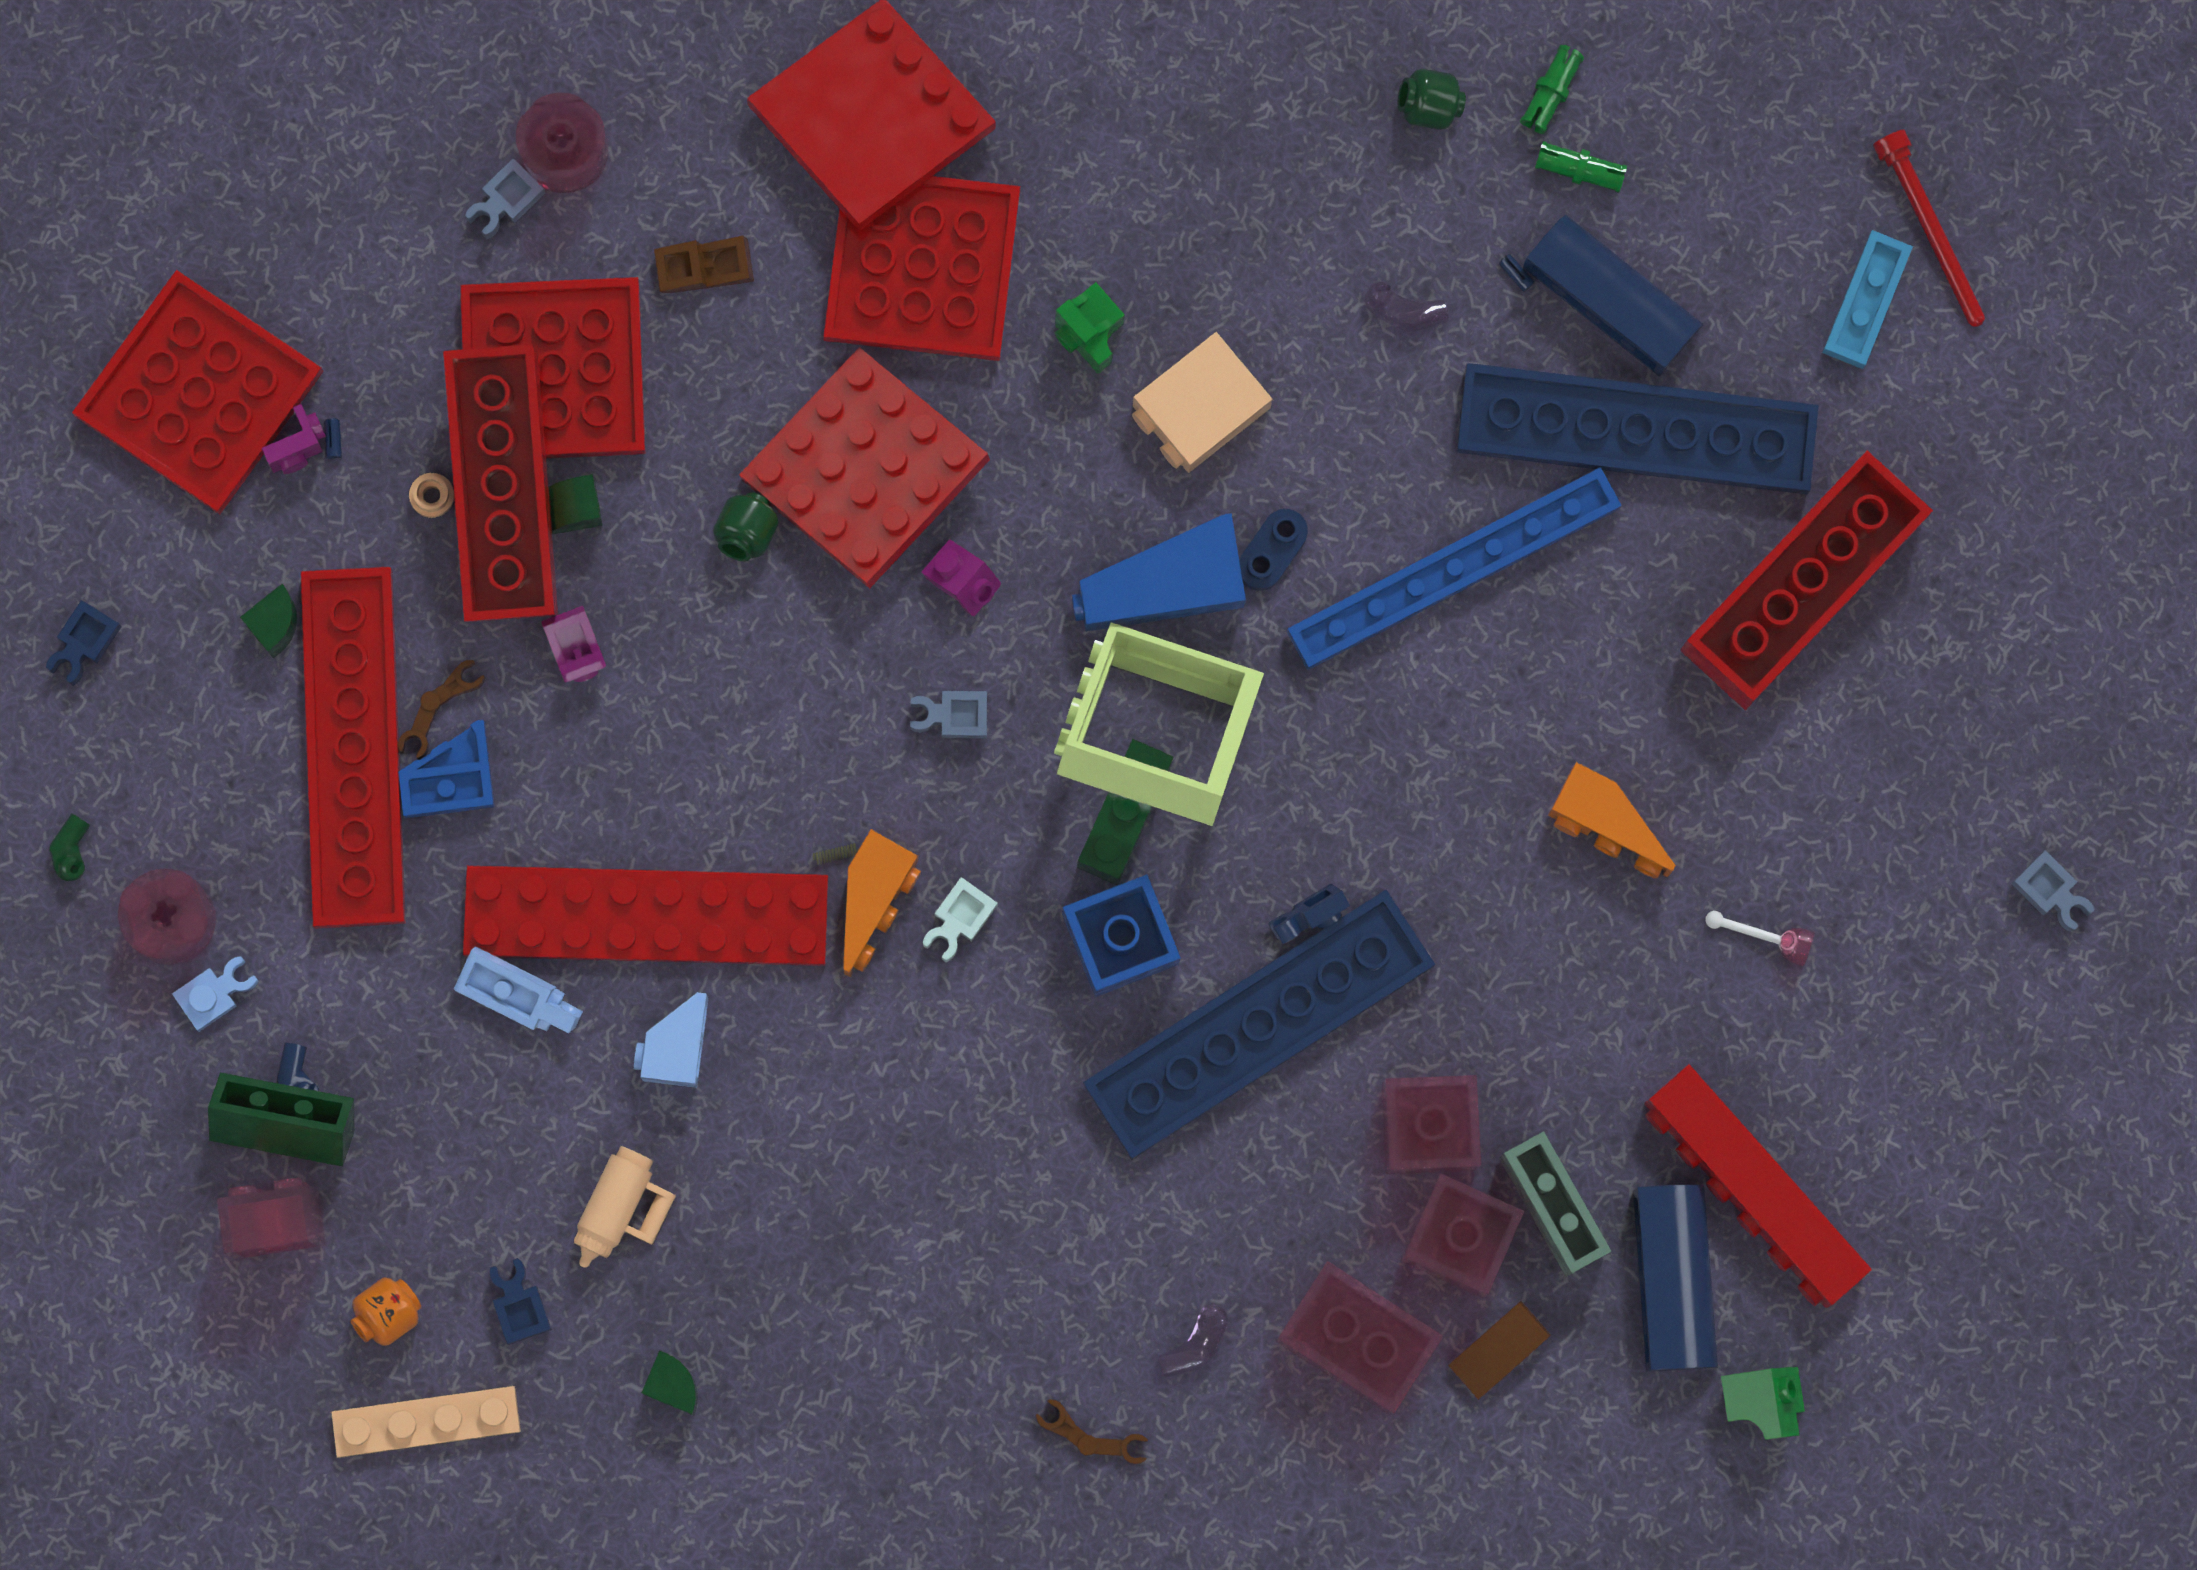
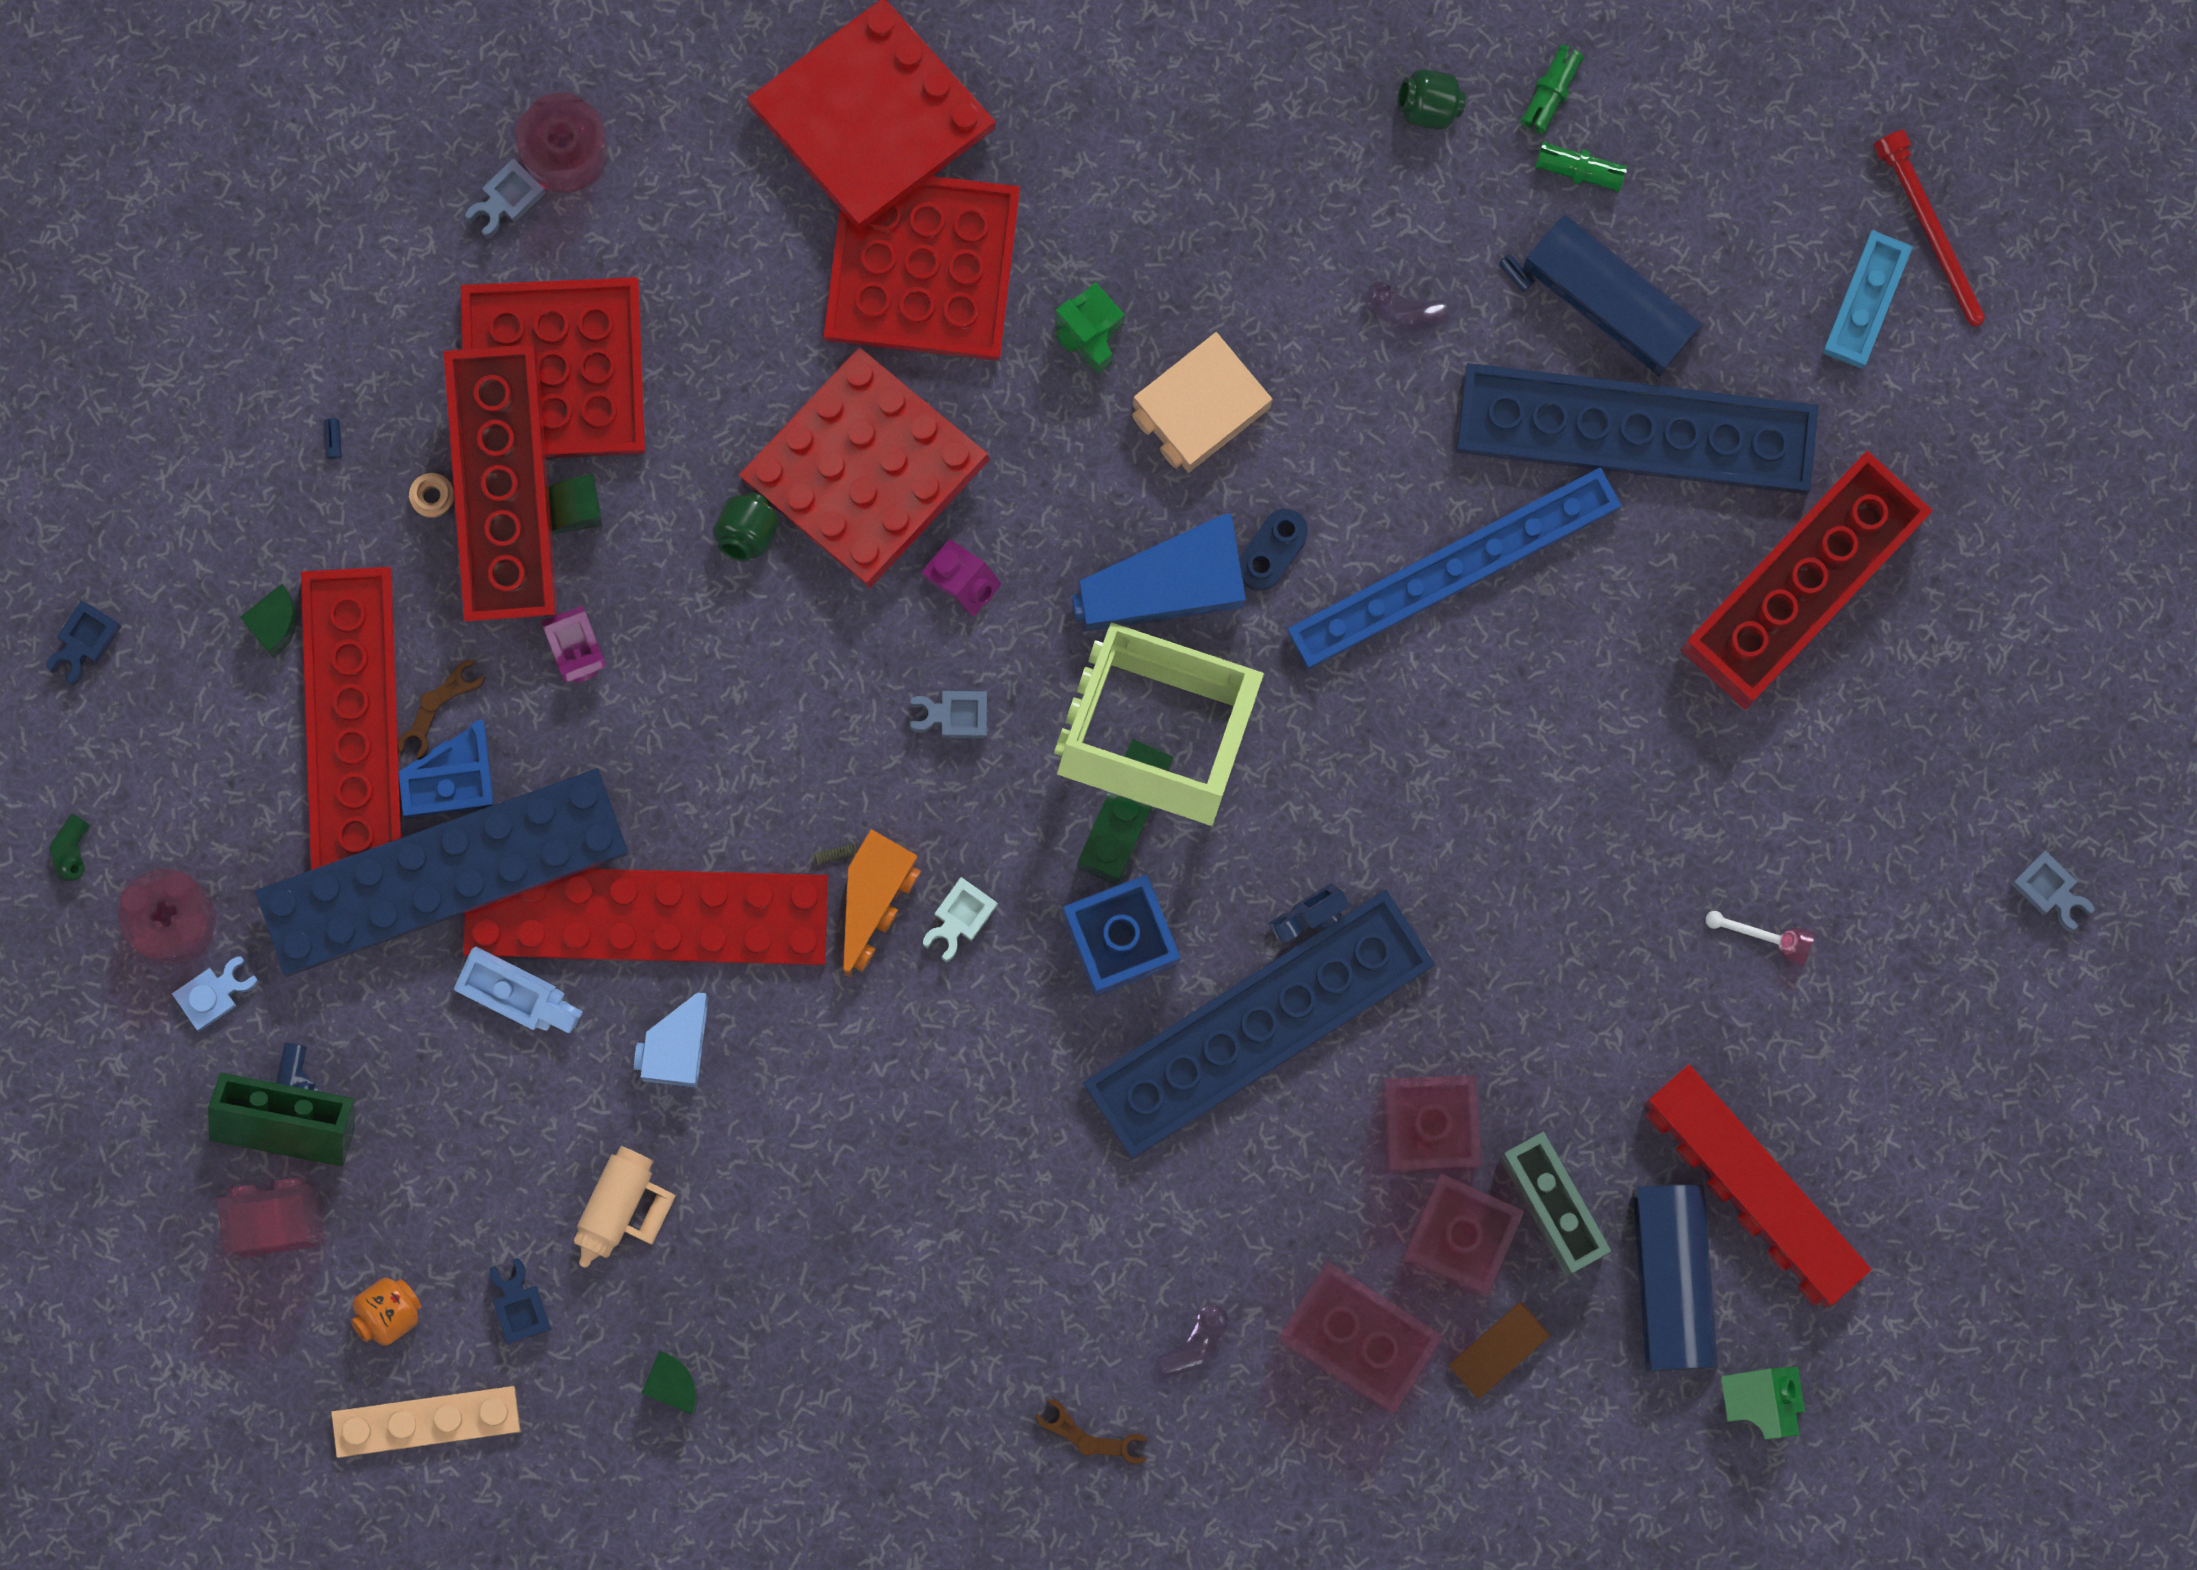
red plate [72,270,324,515] -> none
magenta bracket [262,404,326,474] -> none
reddish brown slope [654,236,754,293] -> none
orange slope [1548,762,1676,879] -> none
none -> dark blue plate [254,768,629,977]

